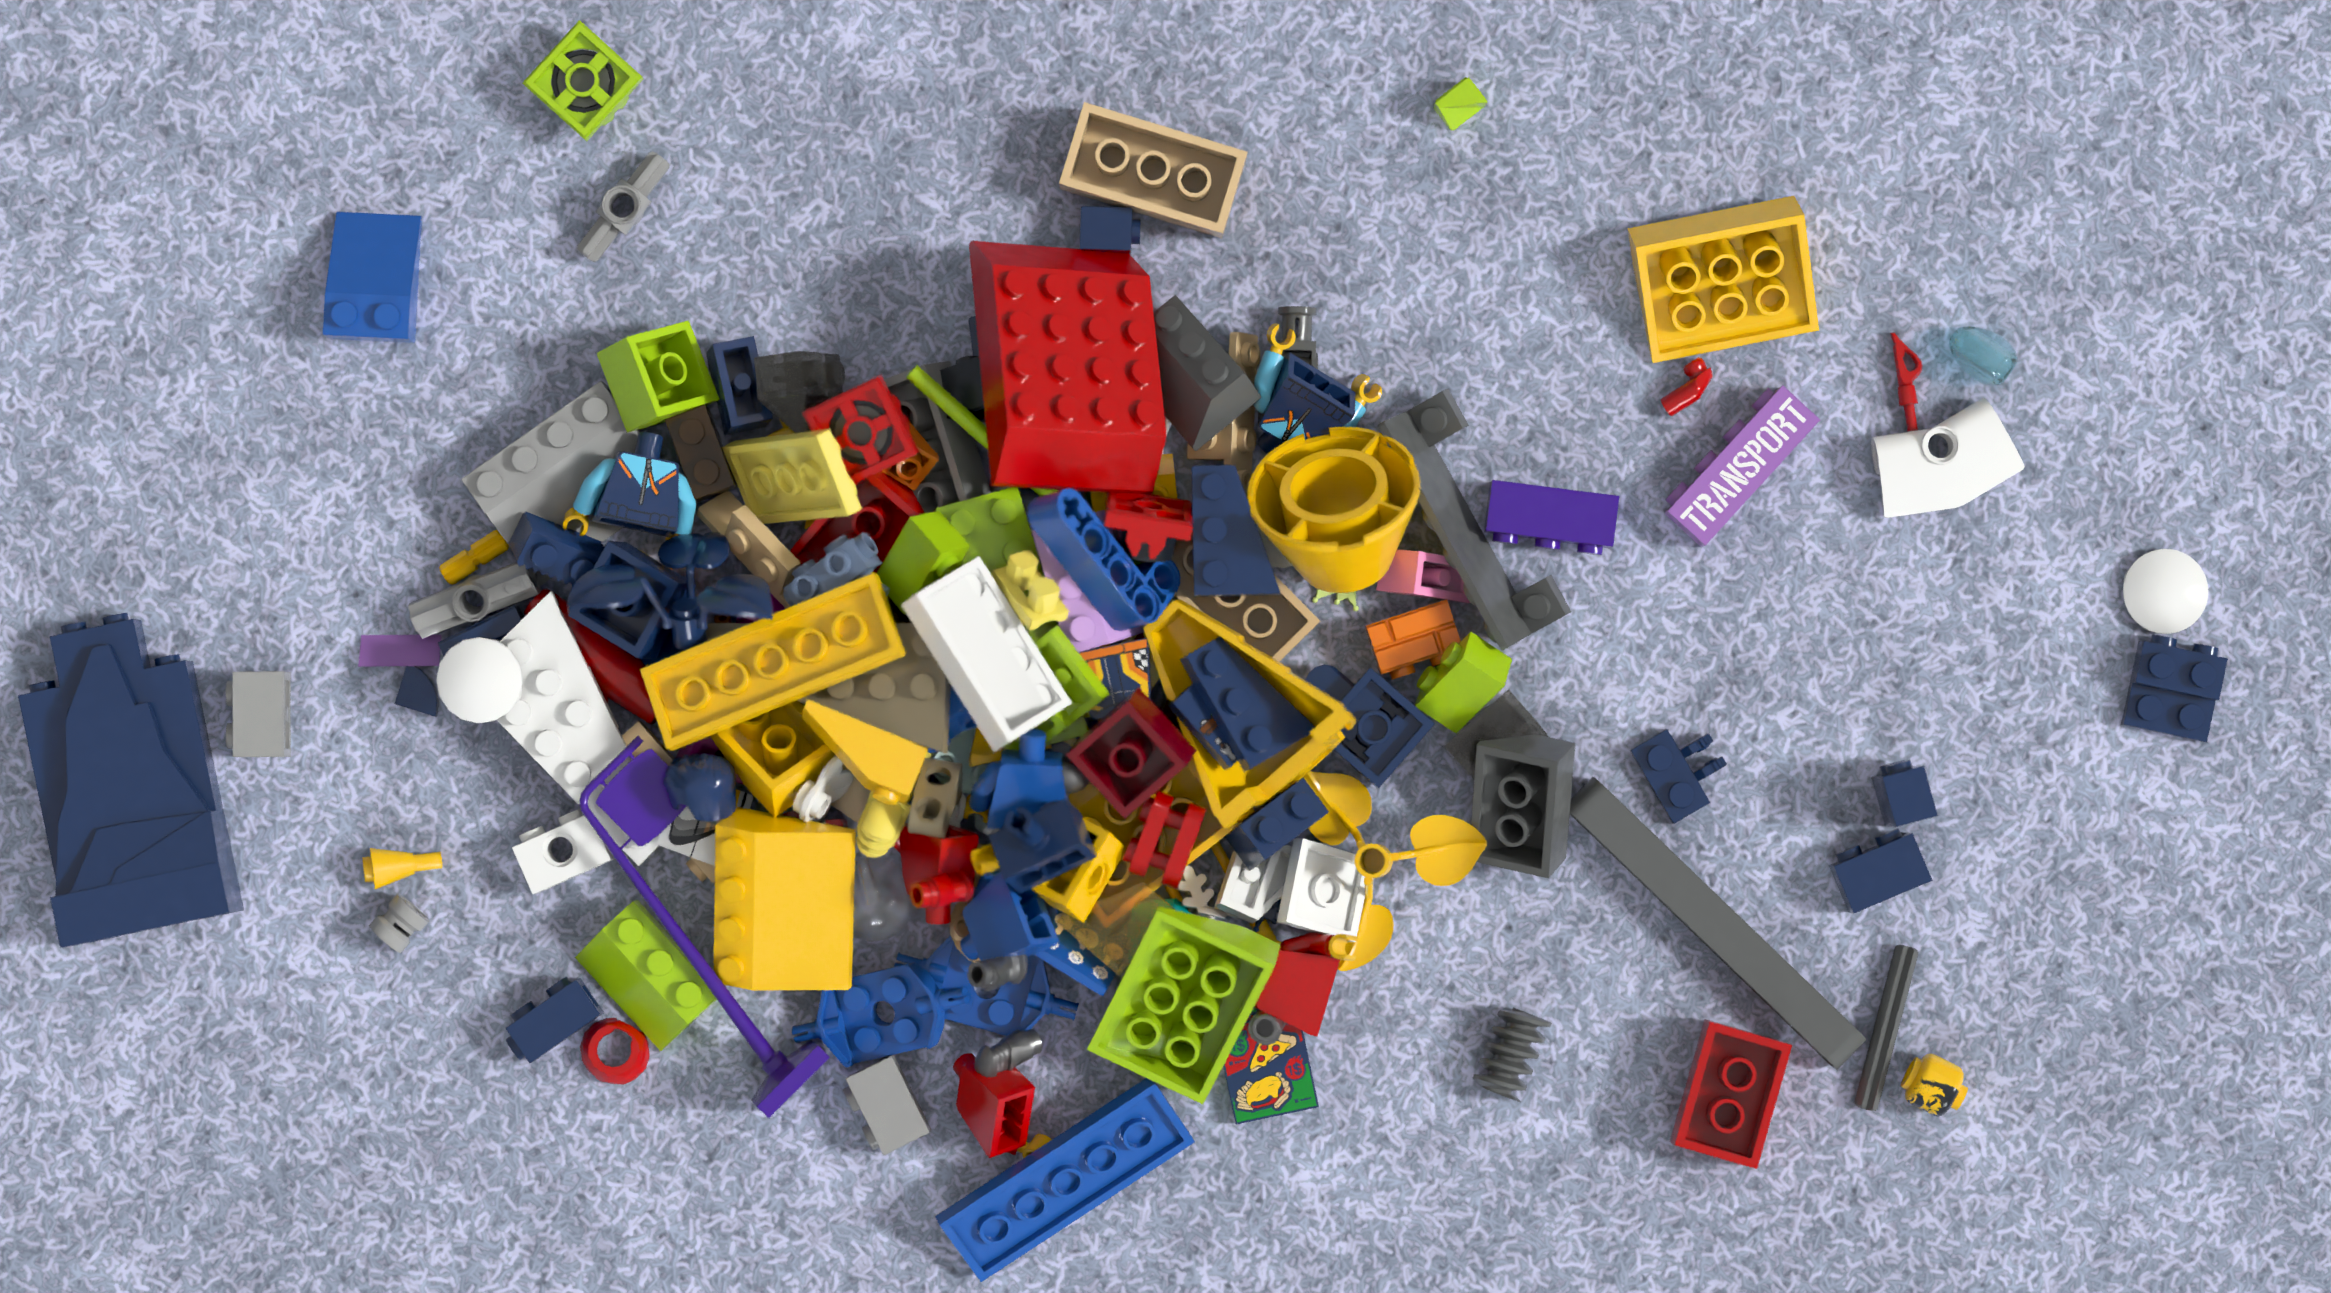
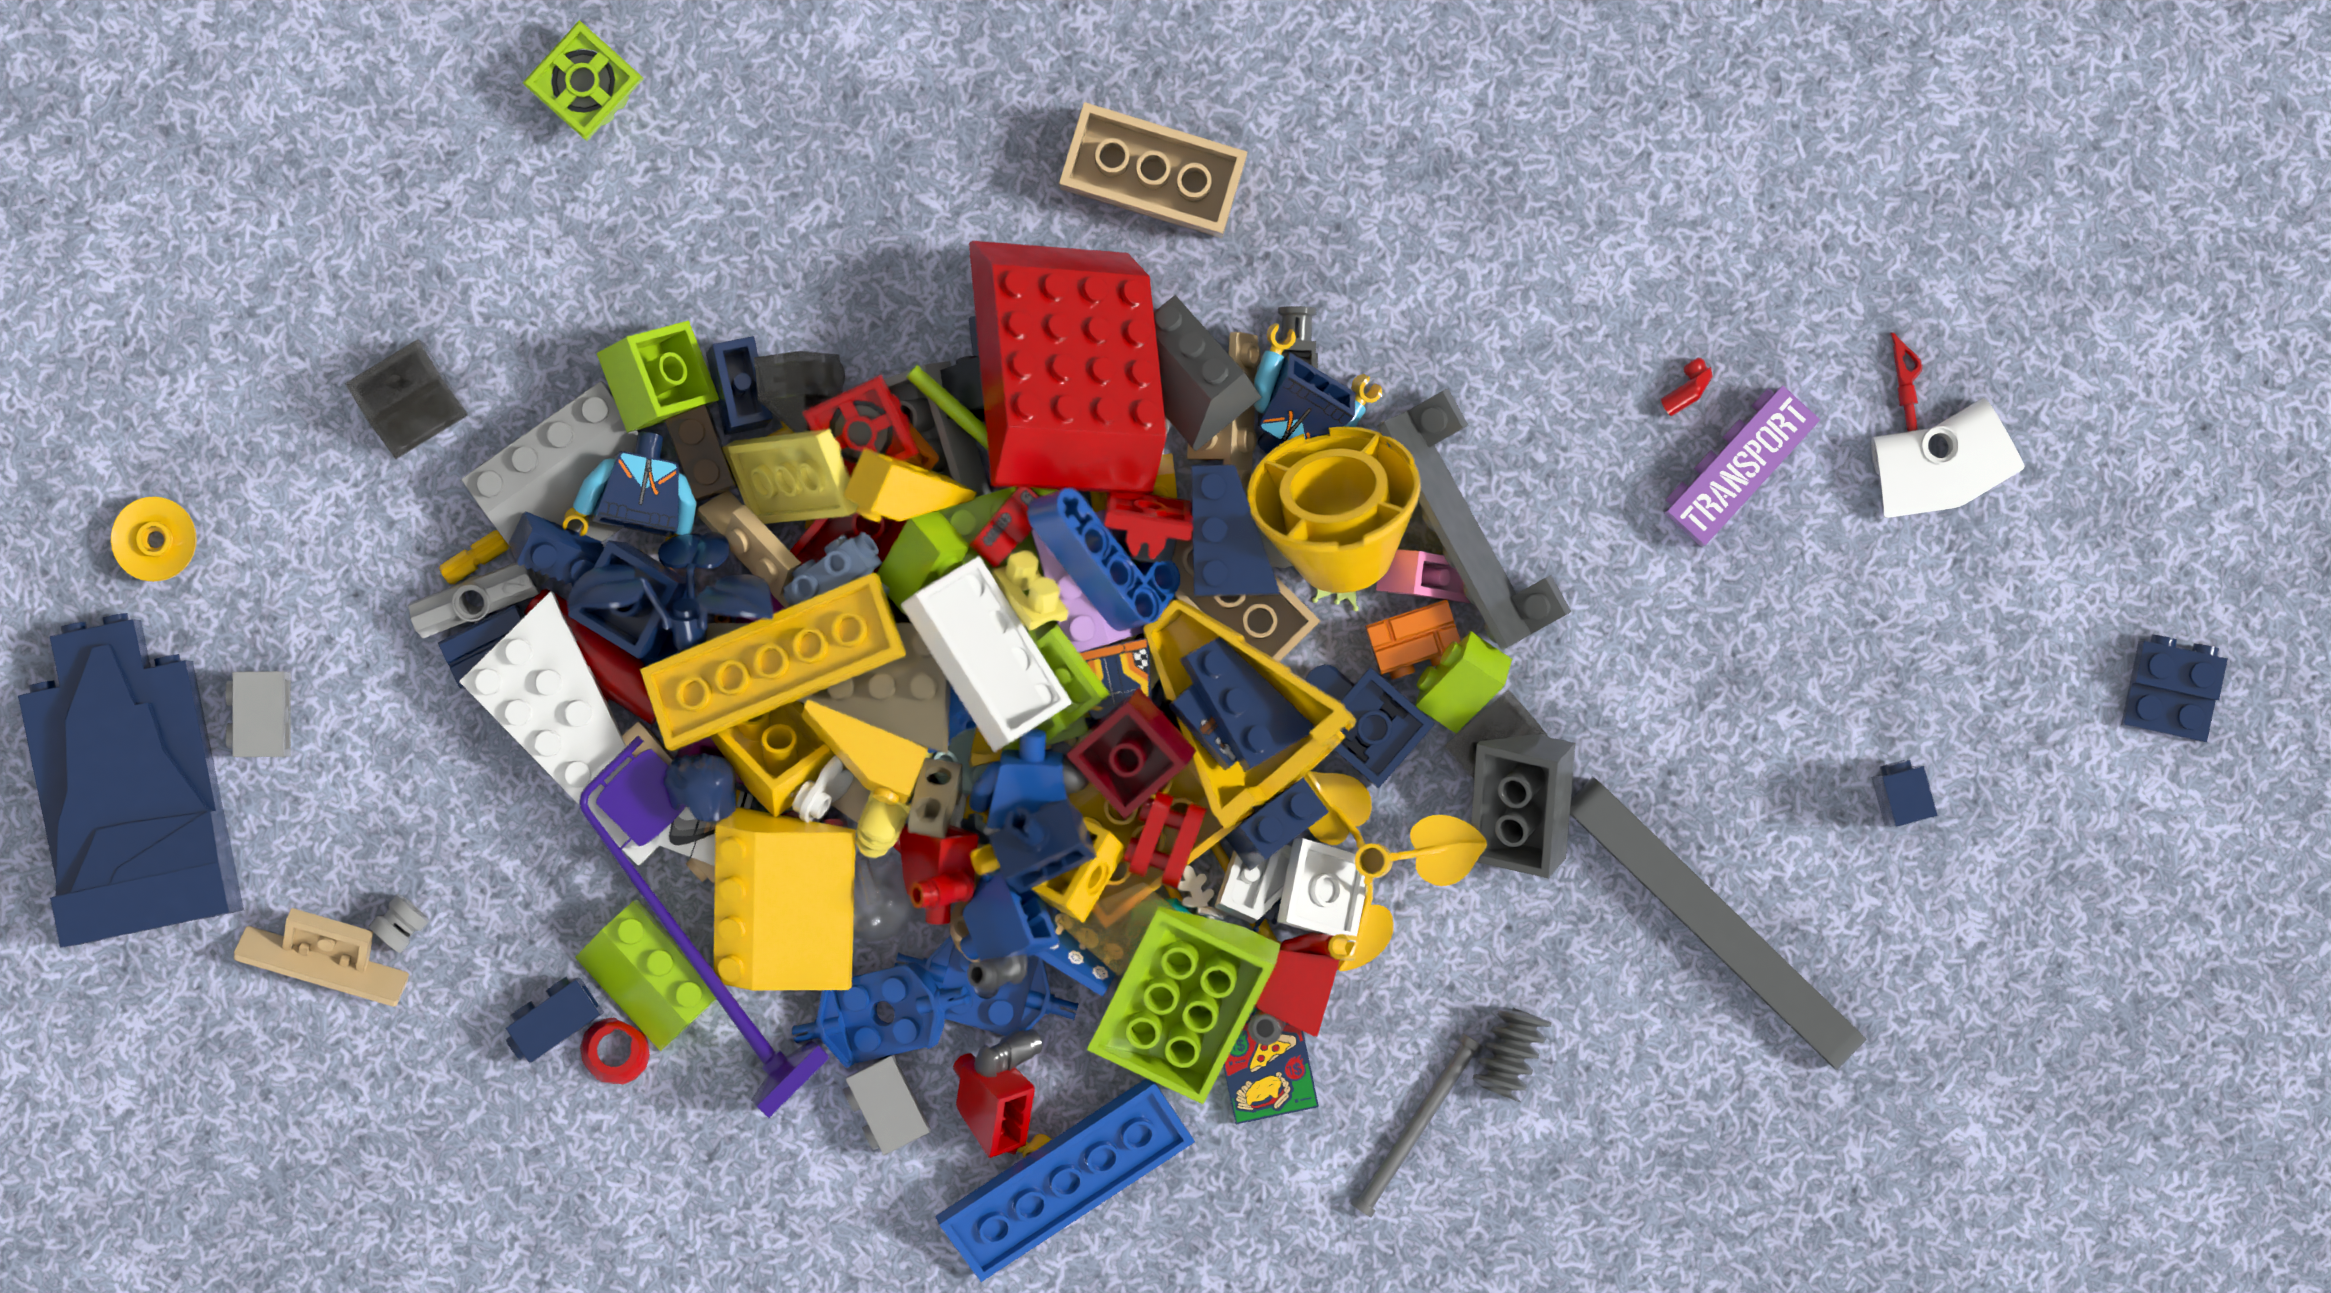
blue slope [323,212,422,343] -> none
medium lavender sticker [358,635,442,667] -> none
yellow cone [362,848,443,890] -> none
dark blue tile [395,666,439,717] -> none
white dish [436,637,522,723] -> none
white brick [512,809,615,894] -> none
light grey axle [577,151,670,262] -> none
dark blue brick [1080,206,1141,255] -> none
lime slope [1433,77,1487,131] -> none
dark purple brick [1484,480,1620,555] -> none
yellow slope [1627,196,1819,363] -> none
dark blue hinge [1629,729,1727,824] -> none
red brick [1670,1019,1792,1169] -> none
dark blue brick [1829,828,1933,914] -> none
dark grey axle [1854,945,1918,1111] -> none
yellow head [1901,1053,1968,1117] -> none
clear light blue animal [1949,326,2018,386] -> none
white dish [2123,549,2208,634] -> none
none -> yellow dish [111,496,197,582]
none -> tan bracket [233,908,409,1007]
none -> clear smoke slope [345,339,469,460]
none -> yellow slope [843,448,977,522]
none -> red leg [969,487,1038,569]
none -> flat silver bar [1350,1033,1484,1218]

